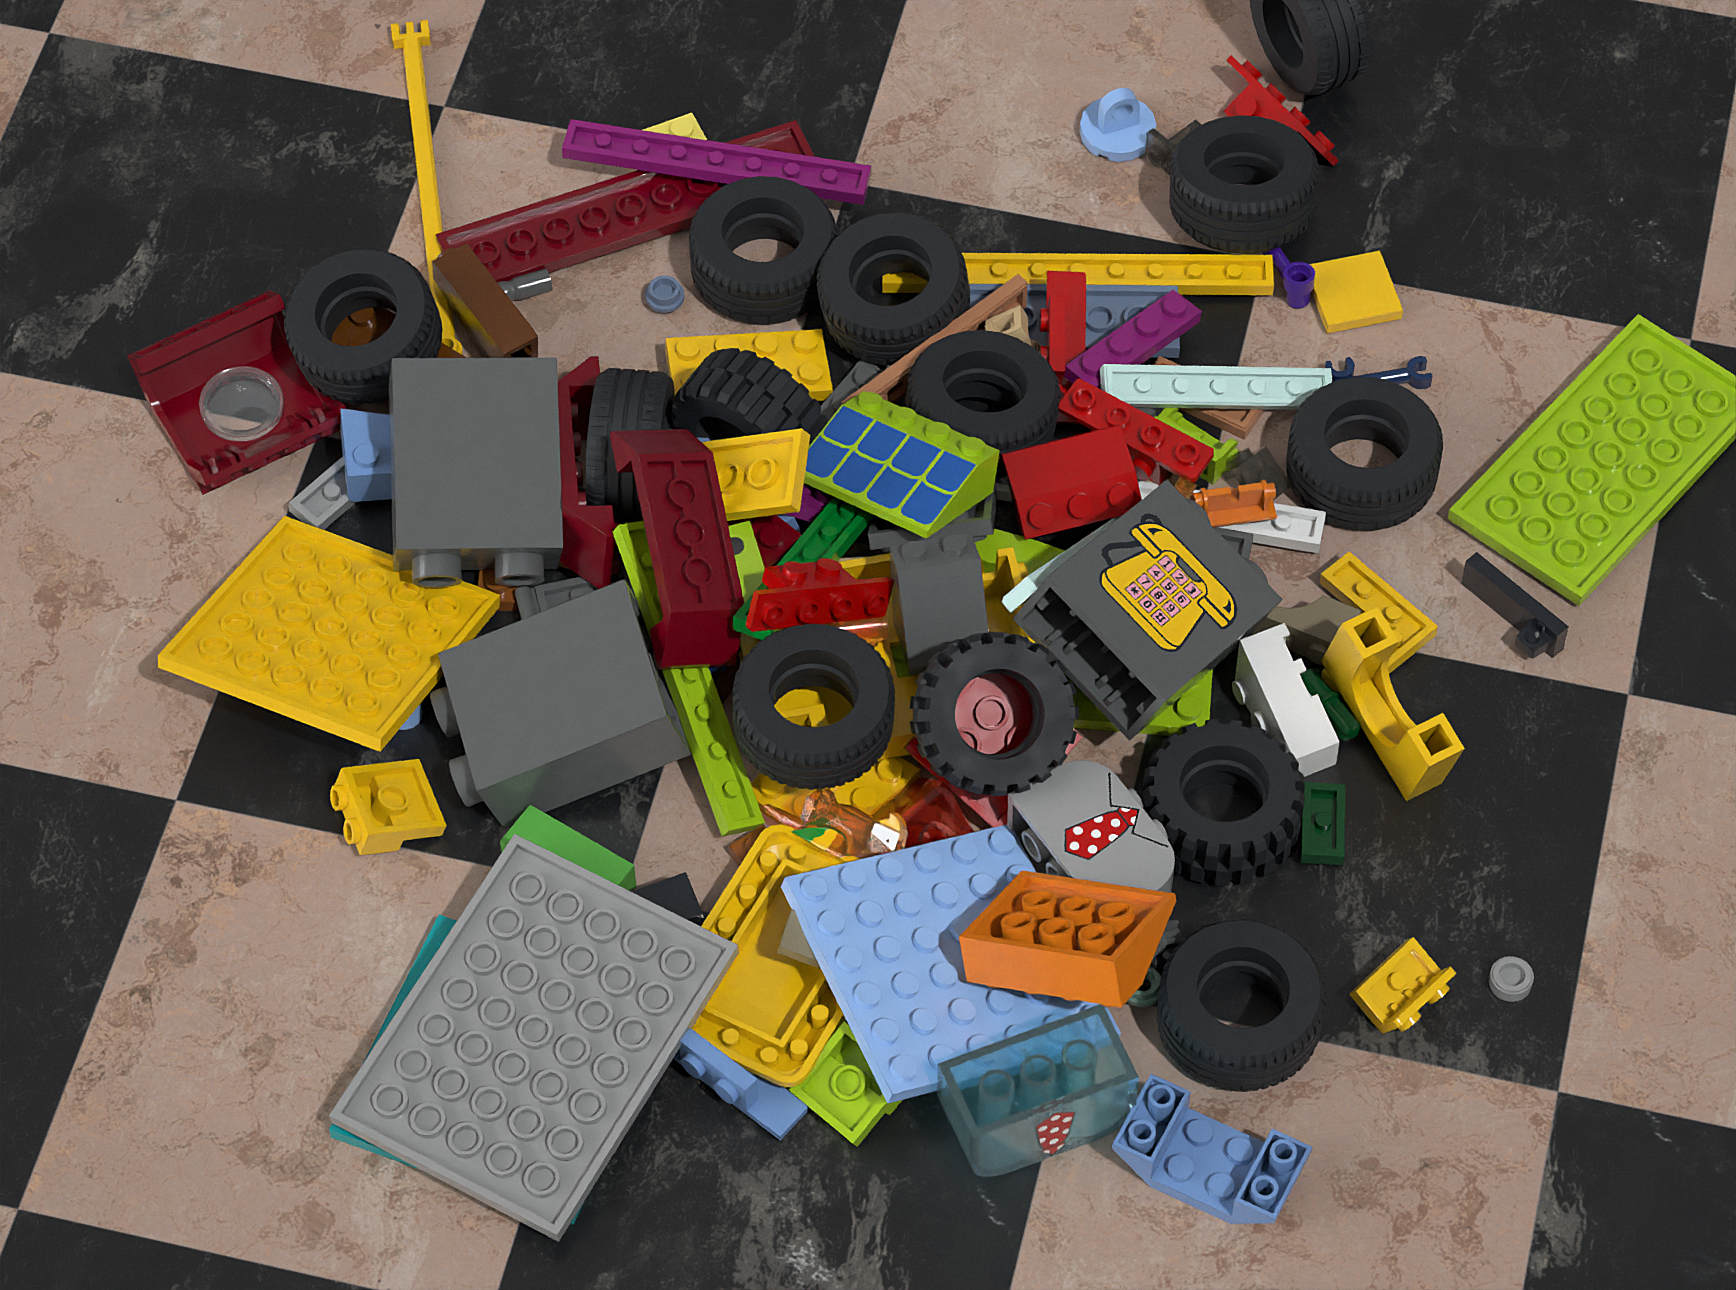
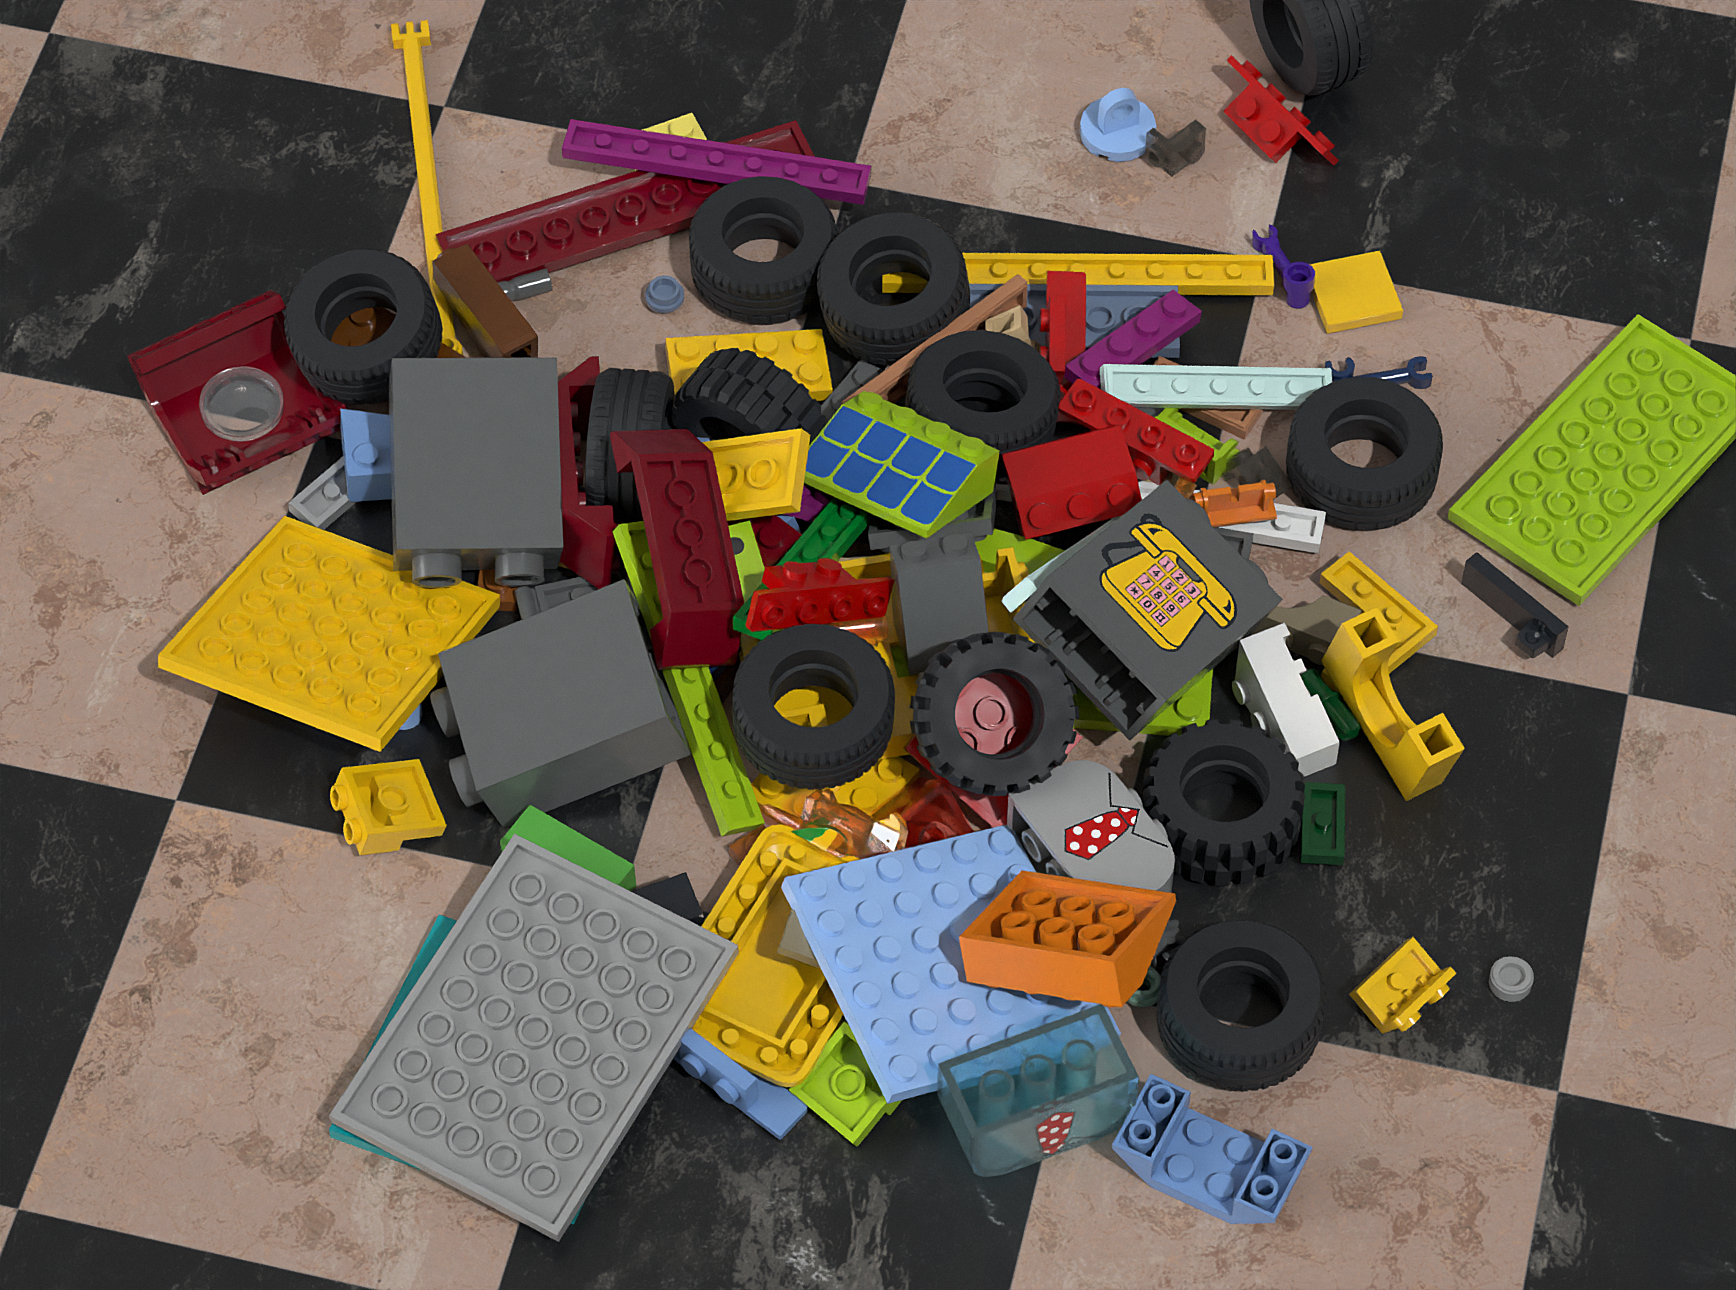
black tyre [1169,115,1318,254] -> none

